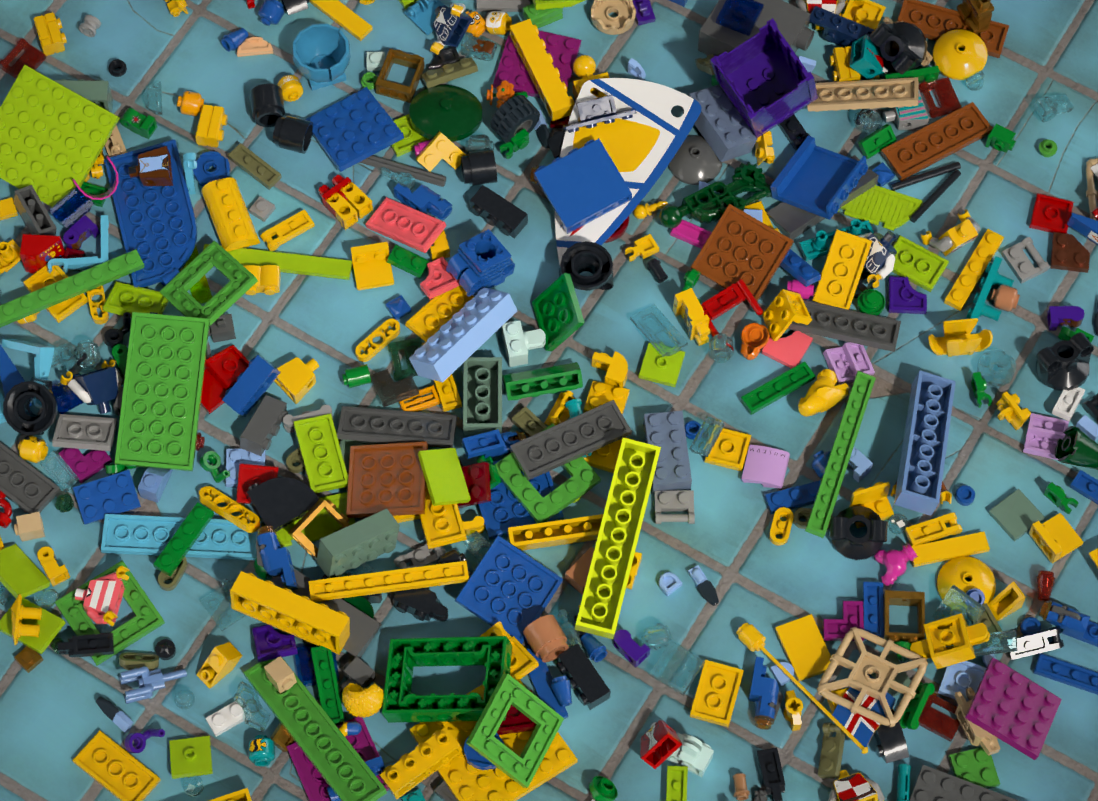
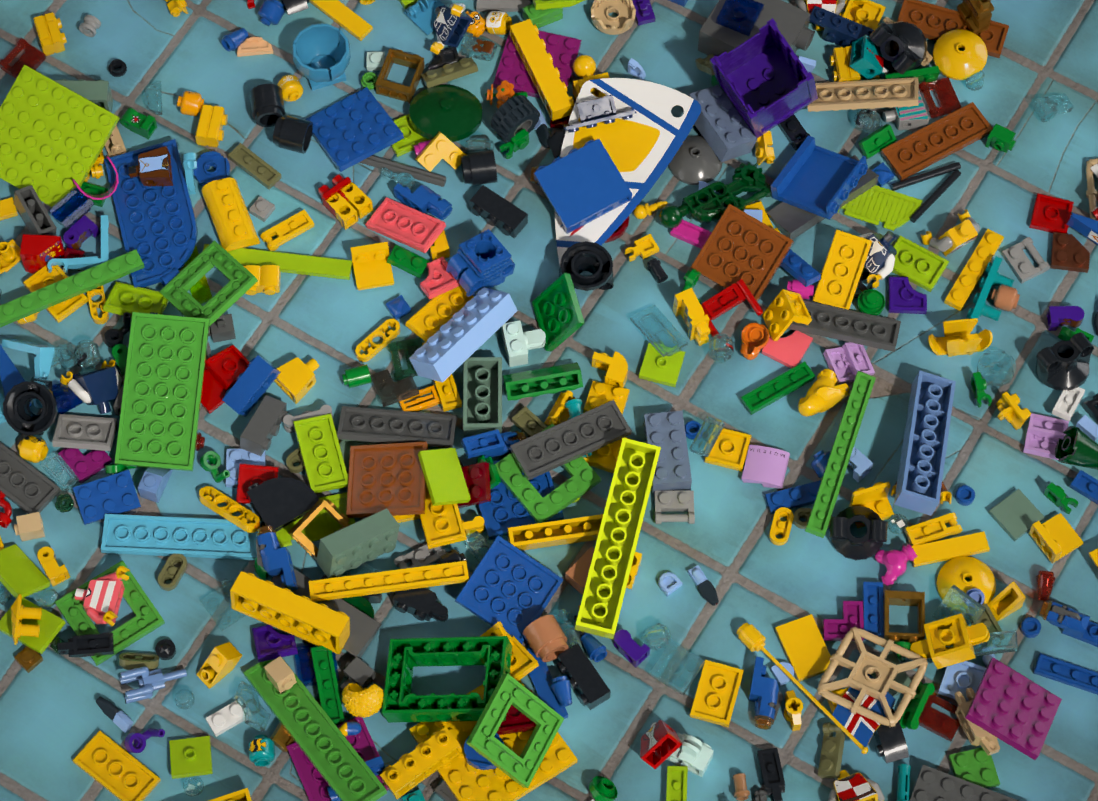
green plate [153,502,214,577] -> none
teal plate [799,219,874,261] -> none
plate [1006,626,1064,660] -> none
bright green plate [1039,139,1057,157] -> none

